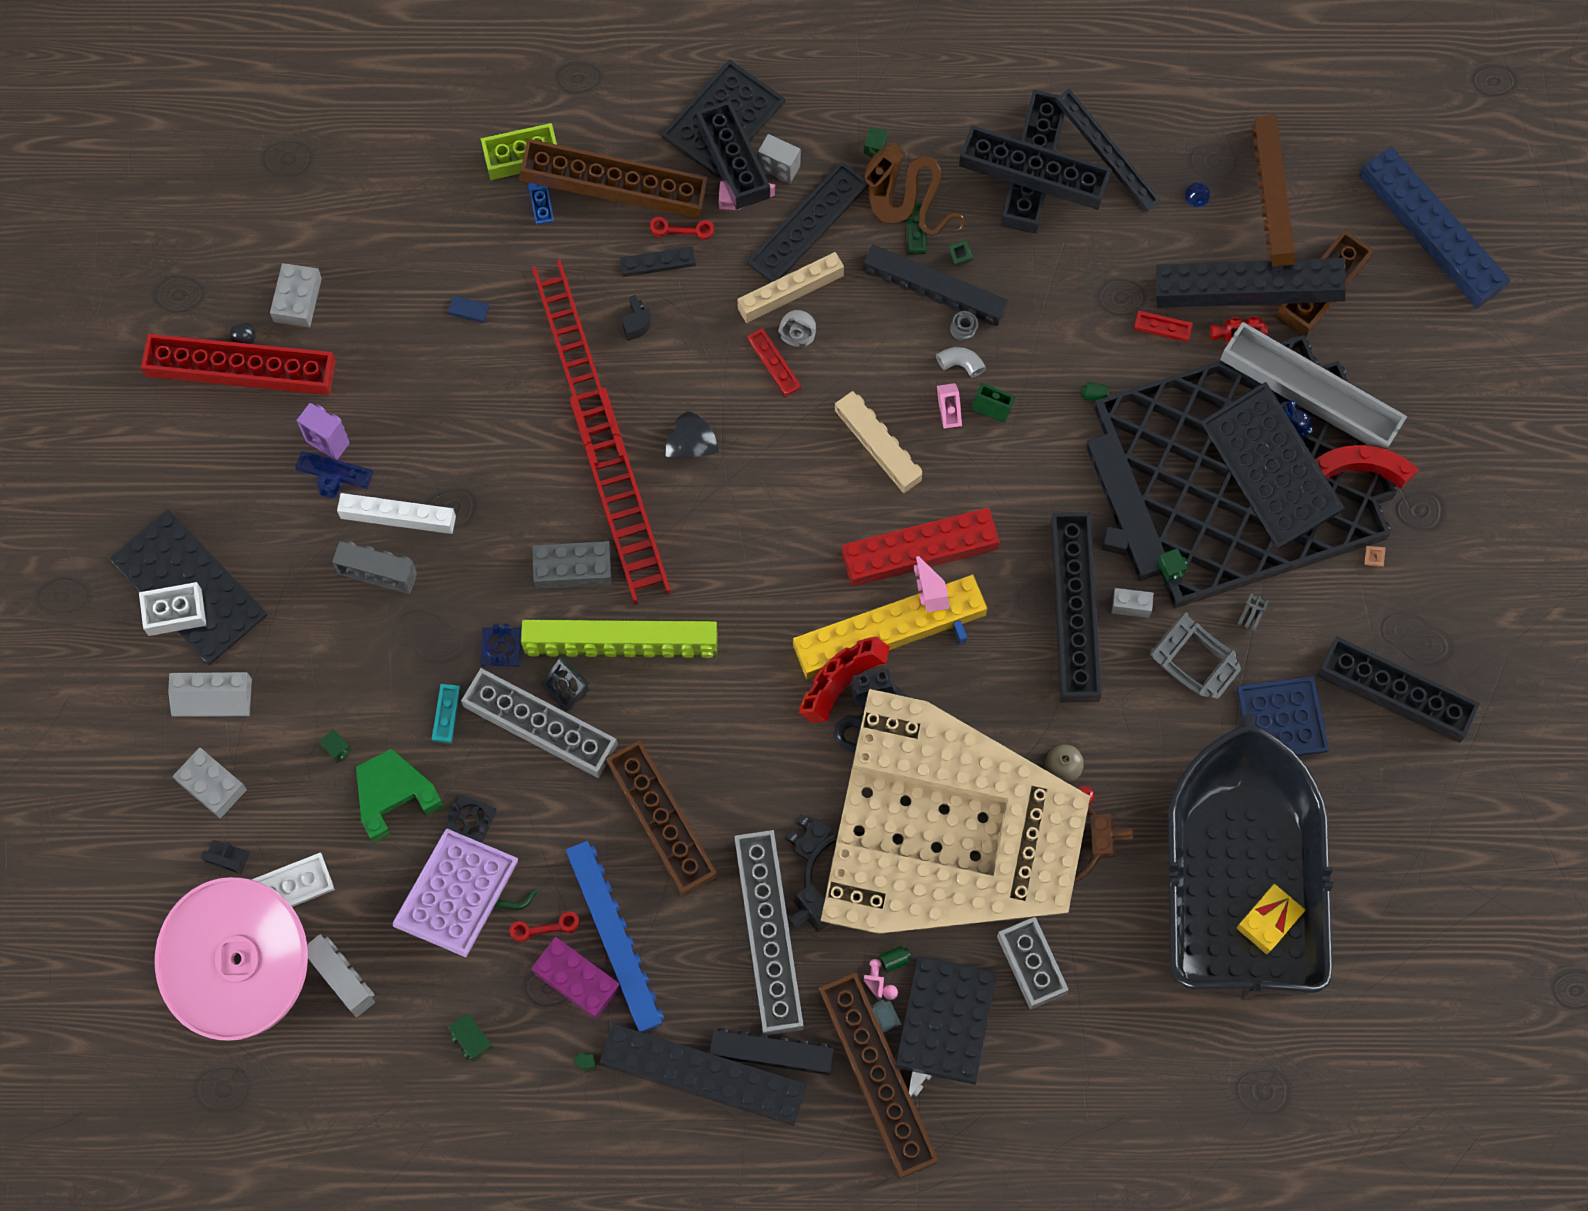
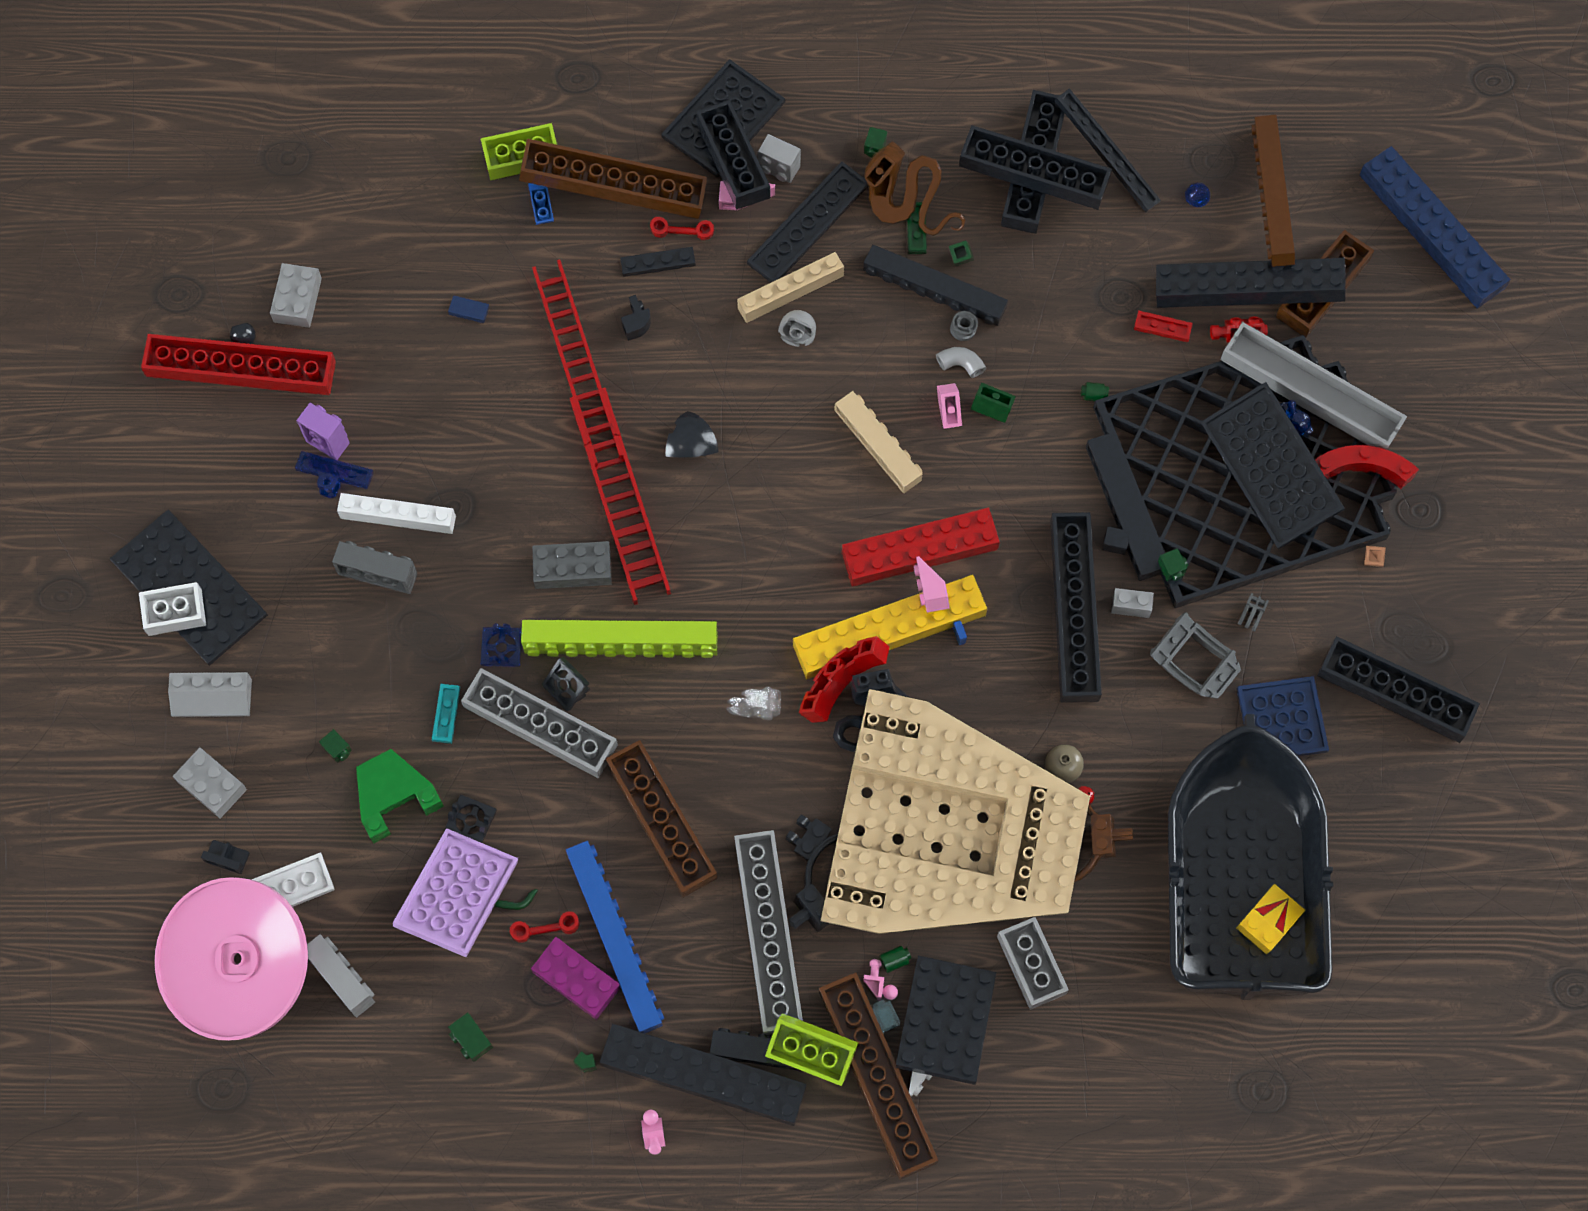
red tile [747,328,801,397] -> none
none -> bright pink piece [641,1110,665,1155]
none -> clear piece [727,686,781,720]
none -> lime brick [765,1013,858,1086]

